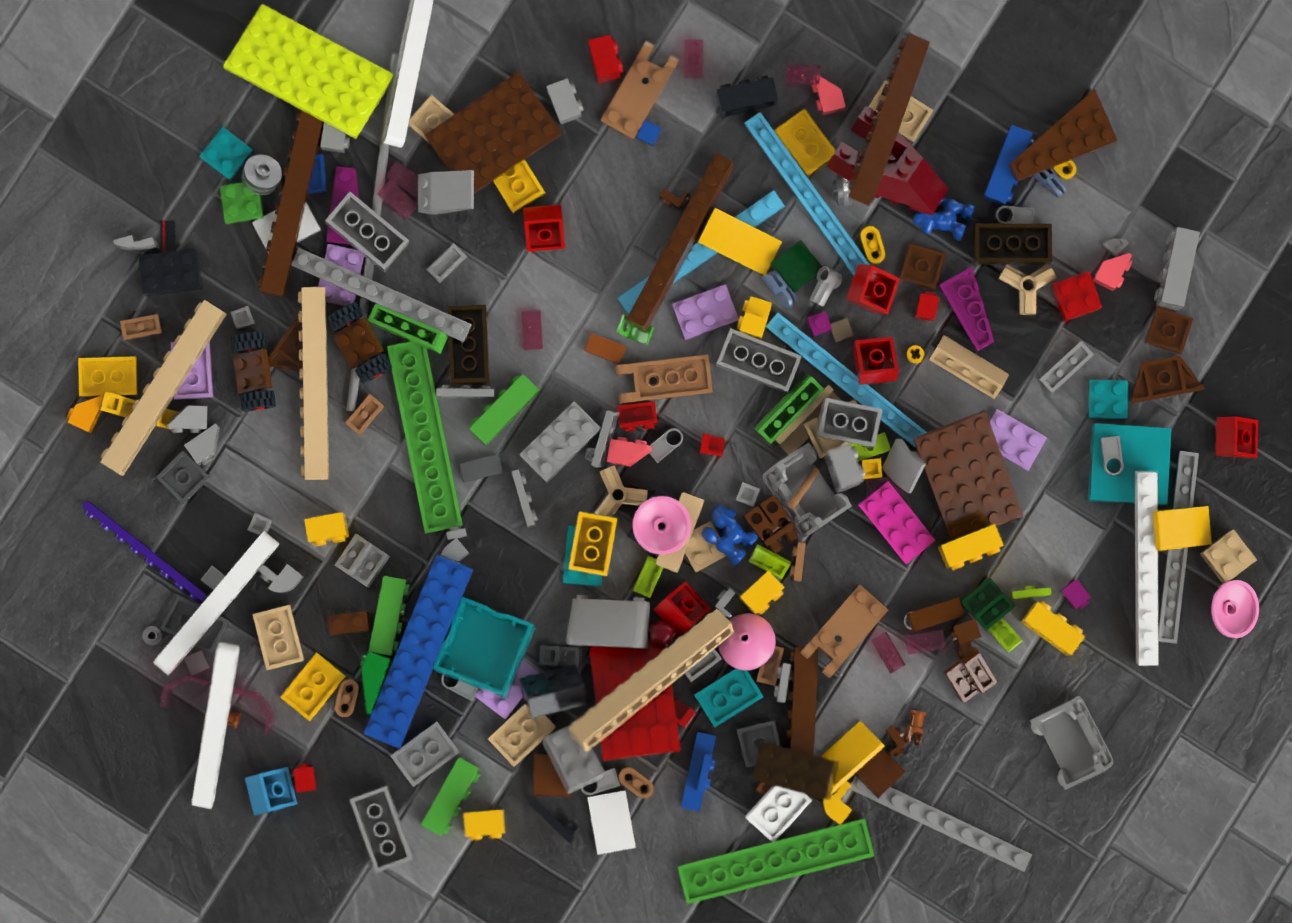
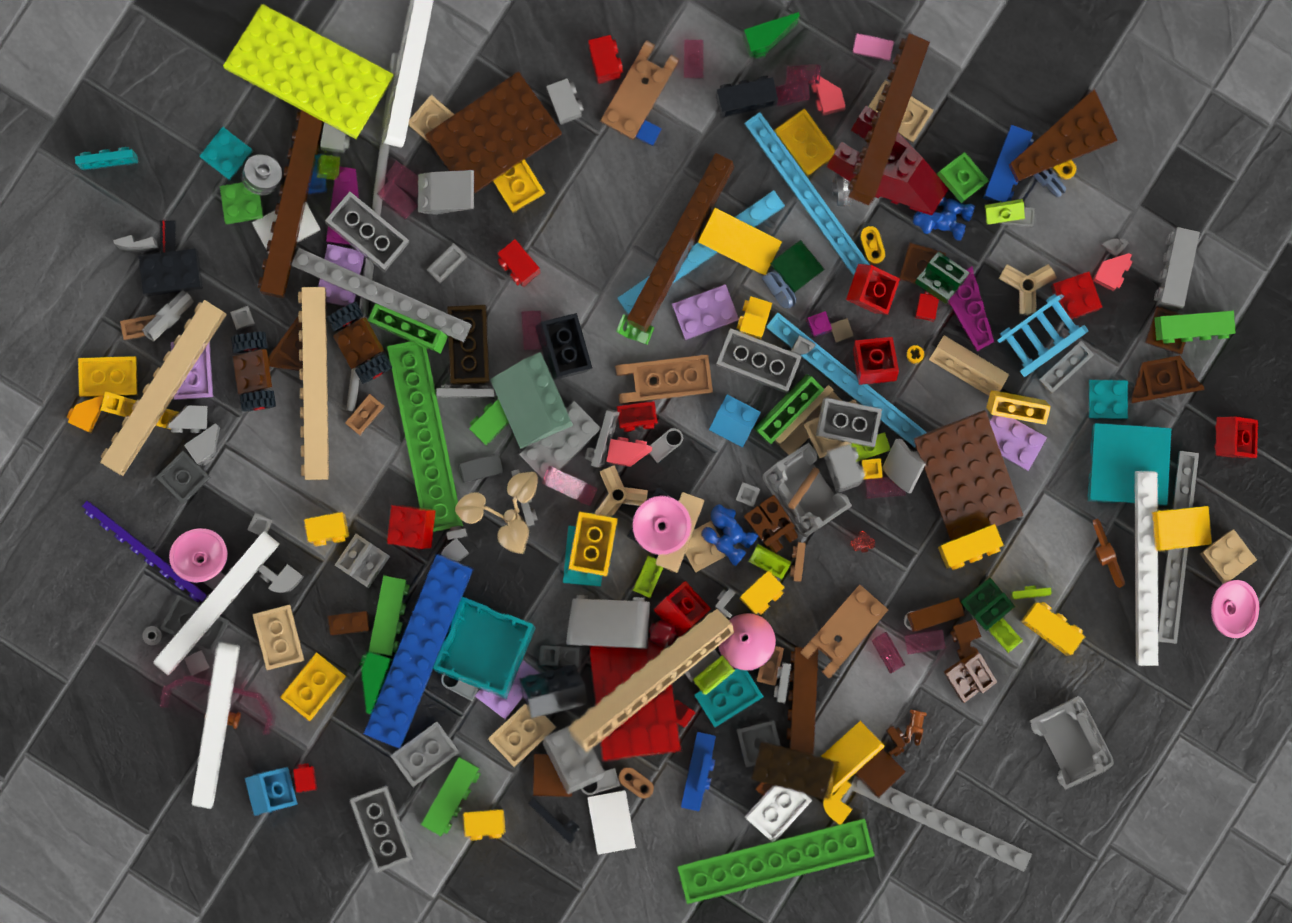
medium nougat plate [335,679,359,717] -> none
red slope [523,205,565,252] -> none
dark orange tile [584,333,627,365] -> none
reddish brown bracket [660,189,690,210] -> none
red panel [700,433,725,457] -> none
light grey piece [809,266,842,307] -> none
dark pink plate [858,481,936,564] -> none
dark brown brick [973,223,1052,265] -> none
magenta brick [1060,579,1091,610] -> none
light grey piece [1100,436,1124,476] -> none
none -> teal plate [75,147,138,170]
none -> light grey piece [142,290,194,342]
none -> bright pink dish [169,528,227,582]
none -> clear neon green brick [317,155,340,180]
none -> red brick [387,505,436,549]
none -> tan plant [455,472,538,553]
none -> sand green slope [490,352,573,449]
none -> red brick [497,239,541,287]
none -> black brick [535,313,592,380]
none -> clear pink tile [542,466,597,506]
none -> lime plate [693,655,735,695]
none -> dark azure slope [709,394,761,448]
none -> green slope [743,12,800,59]
none -> clear pink plate [775,80,810,106]
none -> light grey tile [791,335,816,355]
none -> clear red plant [850,531,876,553]
none -> bright pink tile [853,34,894,61]
none -> dark green slope [915,251,970,304]
none -> bright green plate [937,152,989,203]
none -> lime plate [985,199,1025,225]
none -> yellow brick [986,390,1051,425]
none -> medium azure fence [998,294,1089,377]
none -> dark orange piece [1093,519,1125,588]
none -> bright green brick [1155,311,1236,344]

